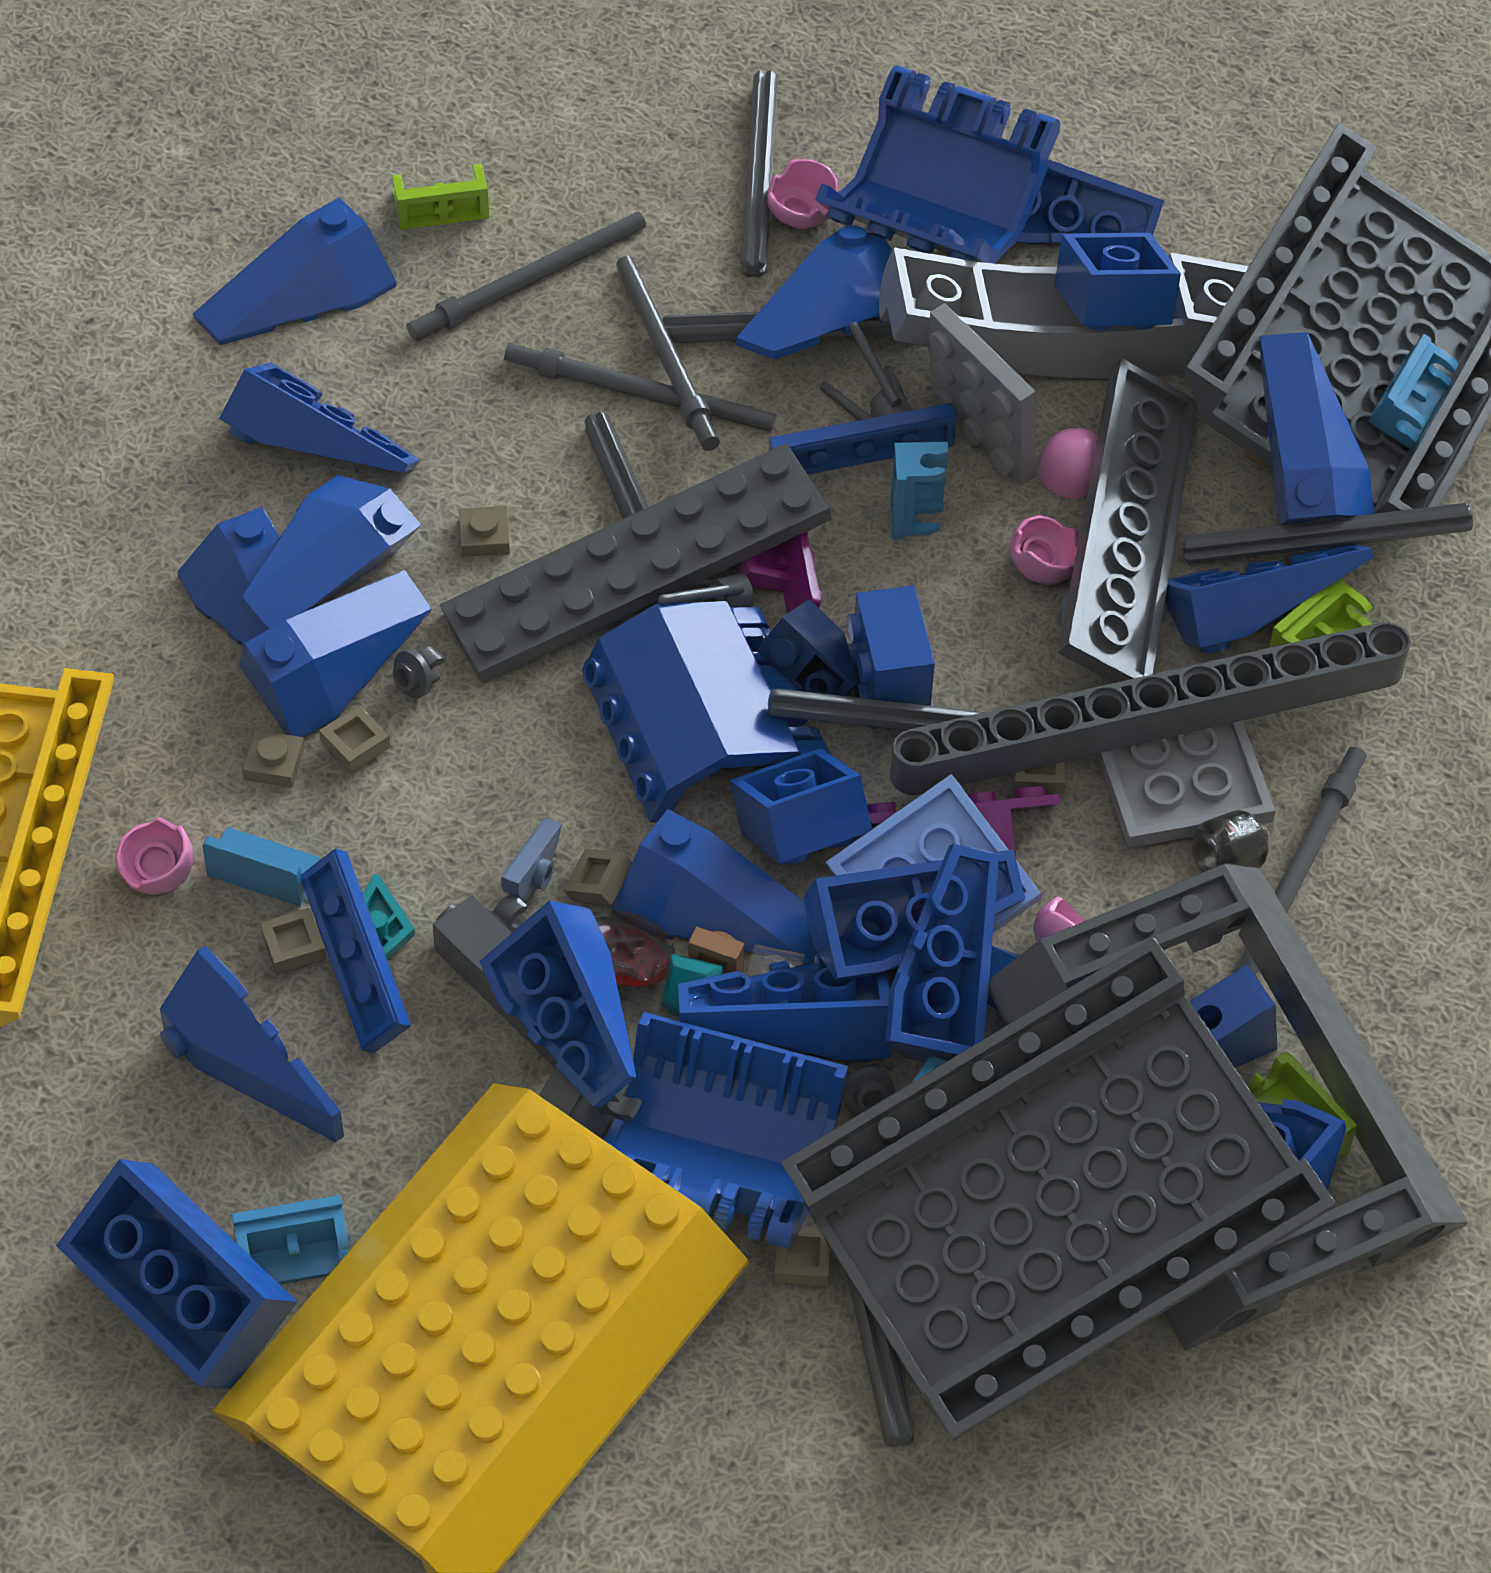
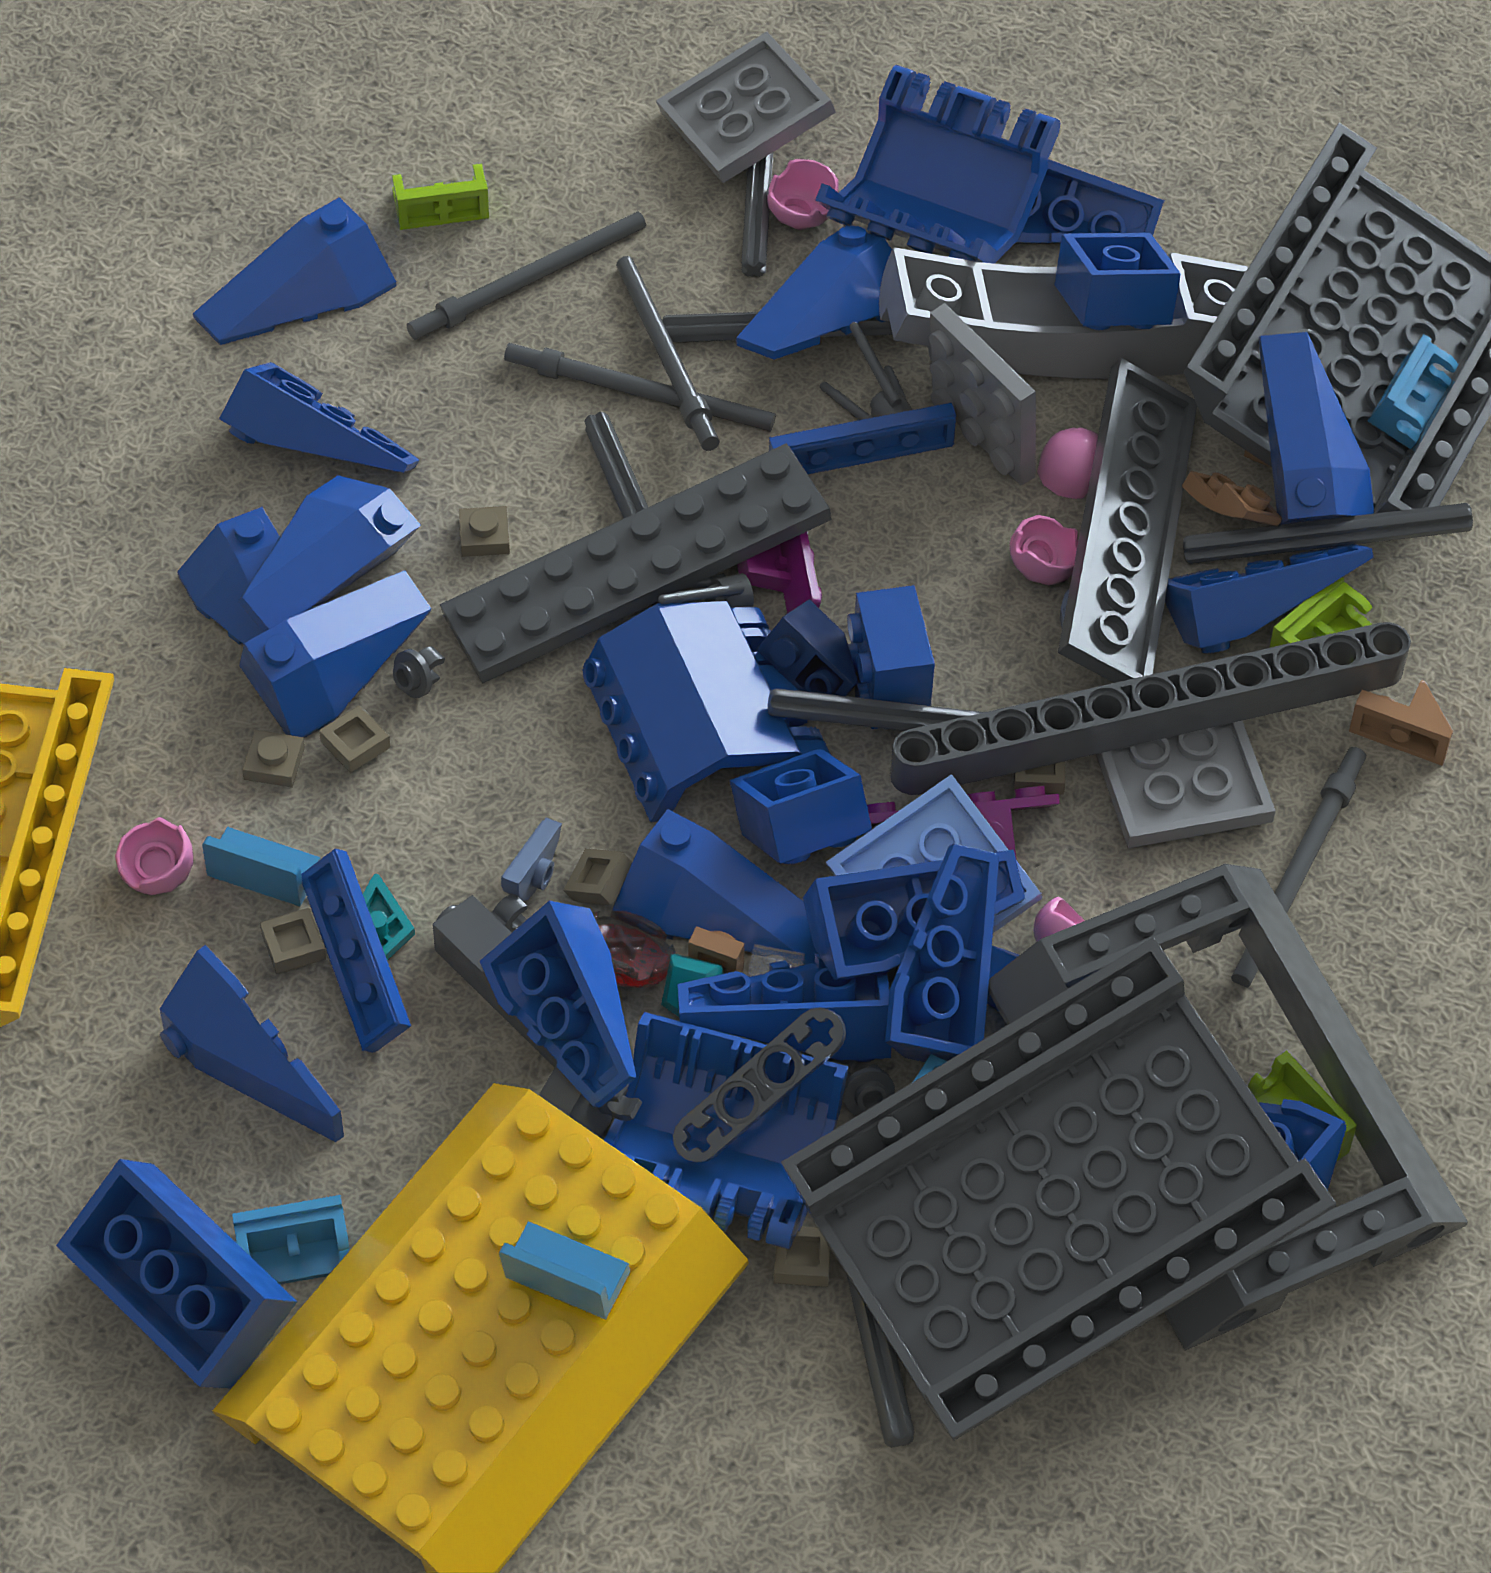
dark azure hinge [890,442,948,539] -> none
blue torso [1189,965,1277,1068] -> none
clear smoke head [1192,809,1268,872] -> none
none -> dark azure panel [499,1221,630,1320]
none -> light grey plate [656,31,836,183]
none -> dark grey beam [673,1007,846,1162]
none -> medium nougat slope [1182,471,1282,526]
none -> medium nougat slope [1349,680,1453,766]

